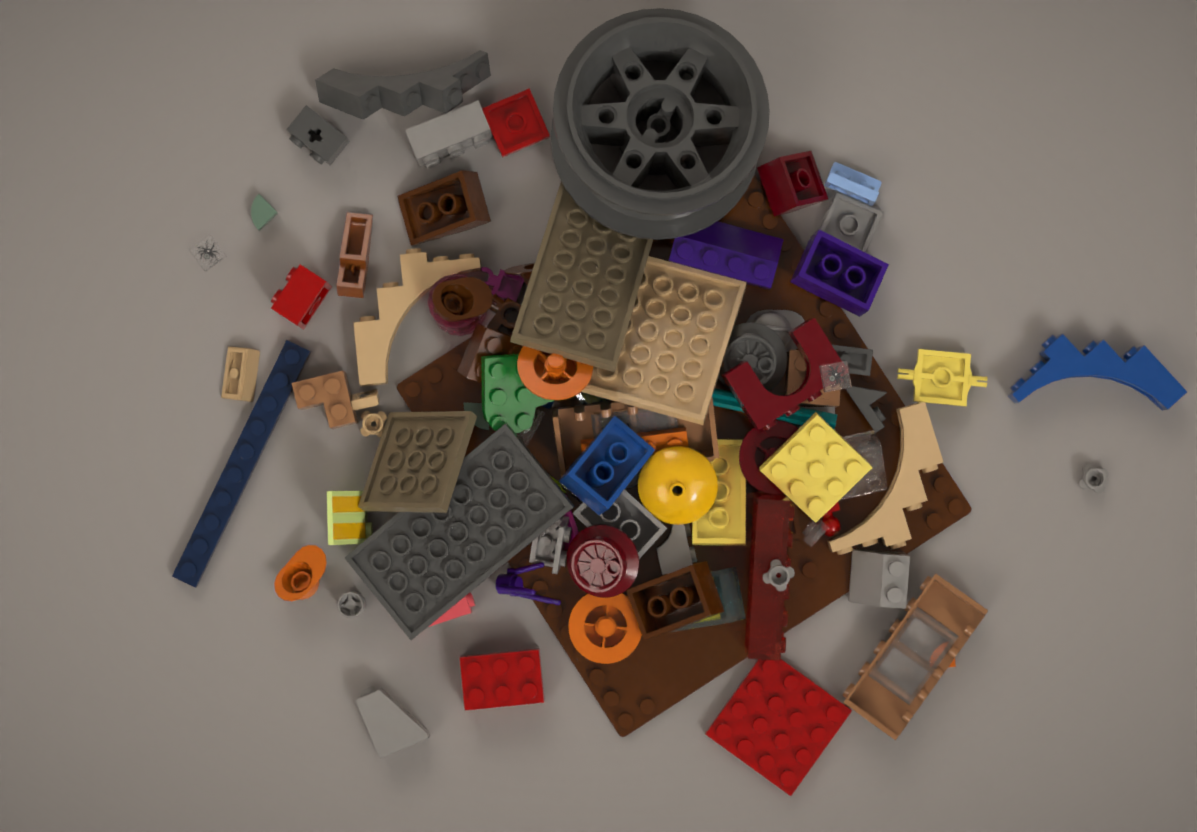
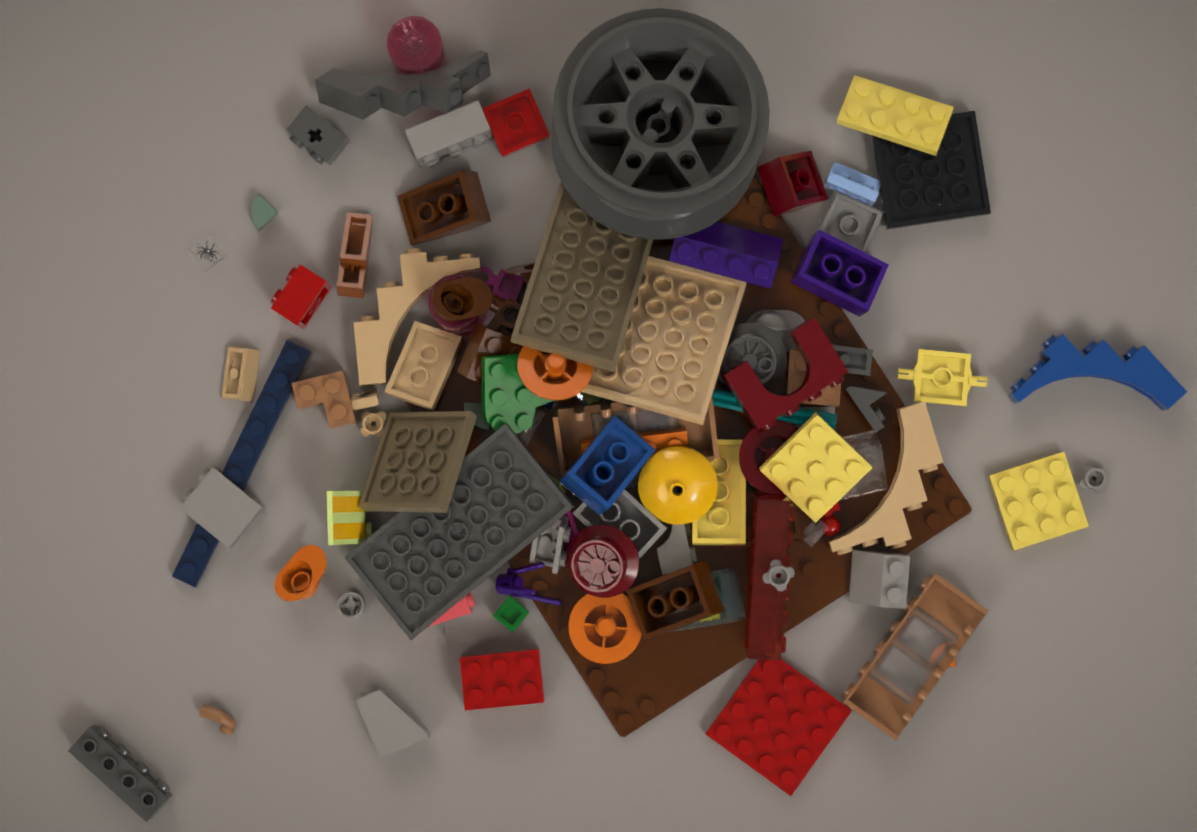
clear tile [819,361,852,392] -> none
none -> dark grey brick [68,725,172,822]
none -> light grey panel [180,467,265,548]
none -> medium nougat arm [199,704,236,735]
none -> tan plate [384,321,464,411]
none -> clear pink wheel [387,16,445,75]
none -> green plate [493,595,529,632]
none -> light yellow plate [837,75,954,156]
none -> black plate [872,111,991,230]
none -> light yellow plate [988,452,1089,551]

